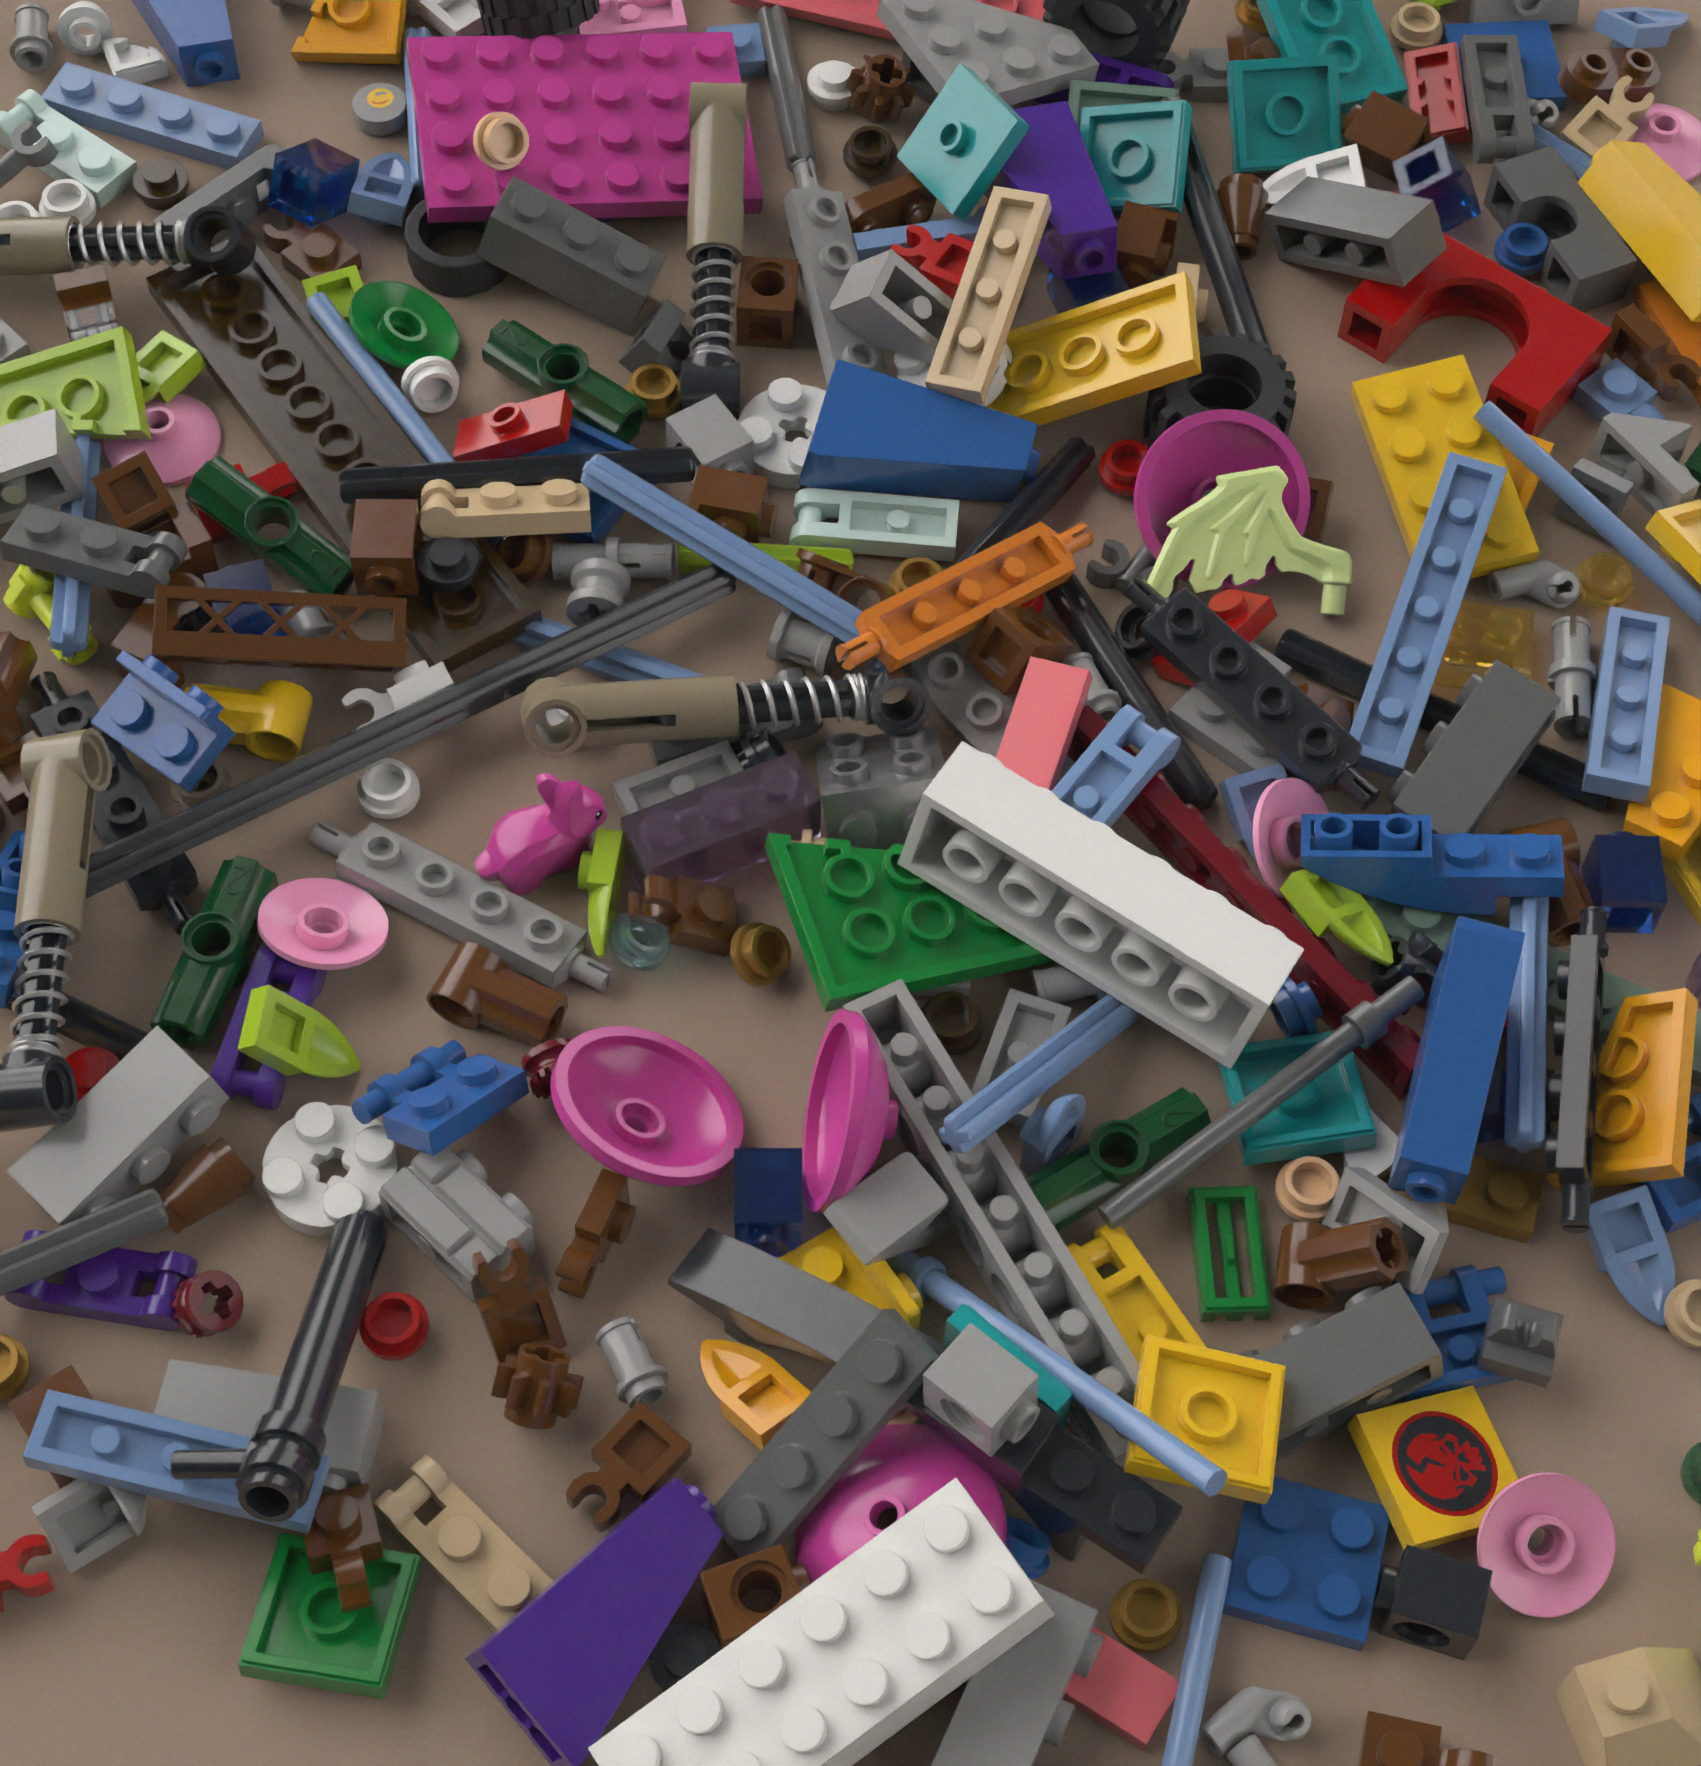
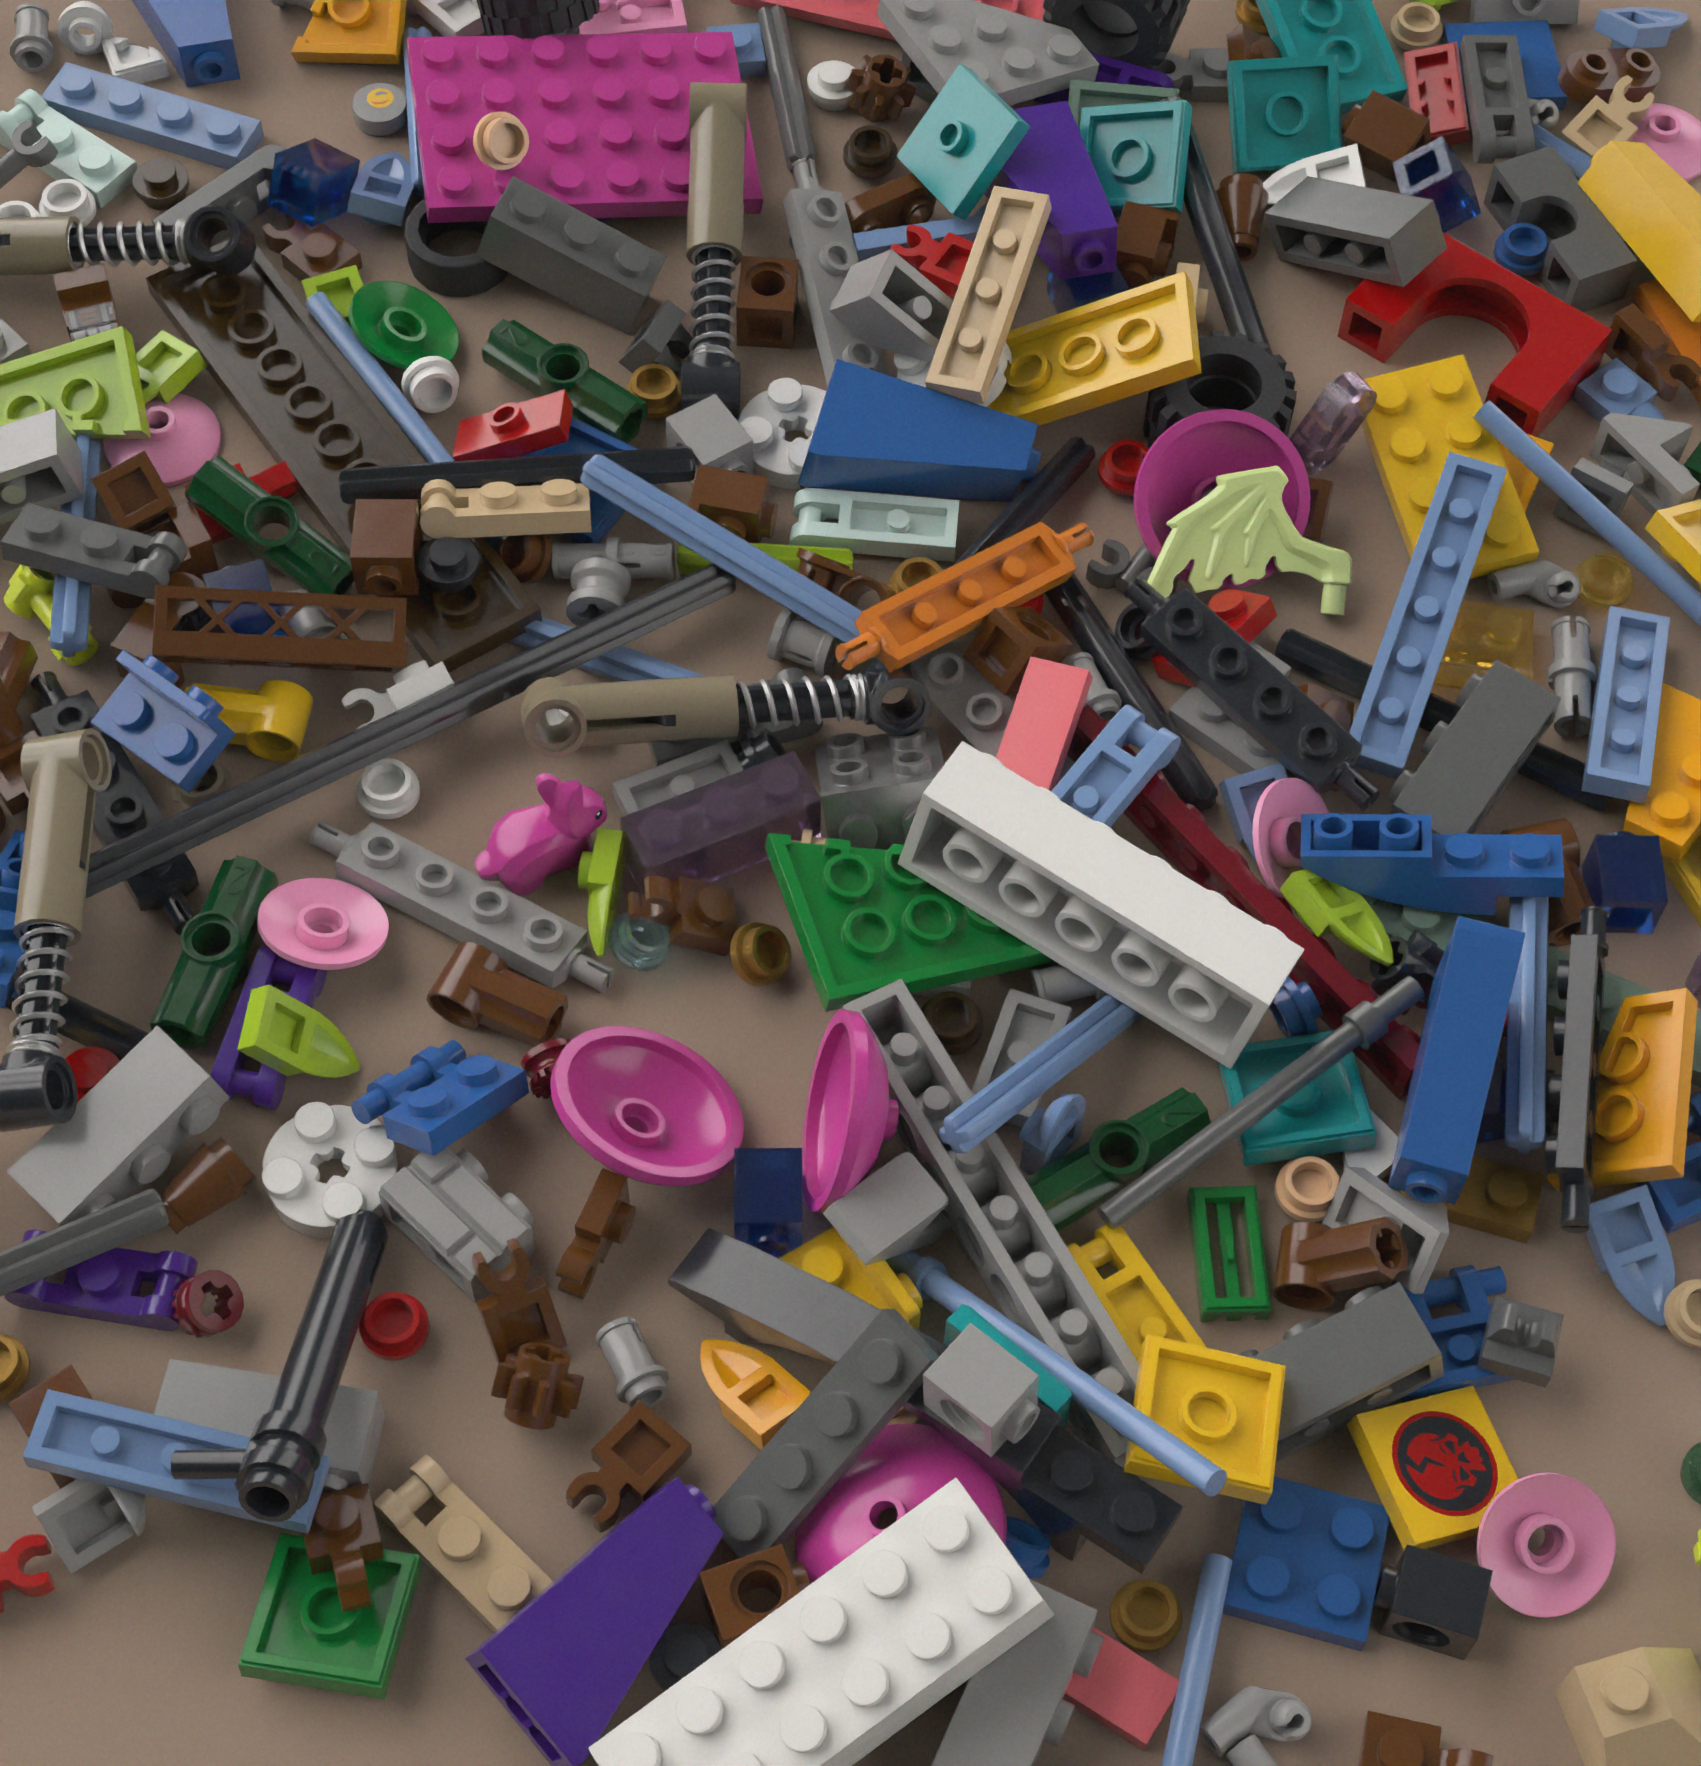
none -> beam [1289,371,1377,475]

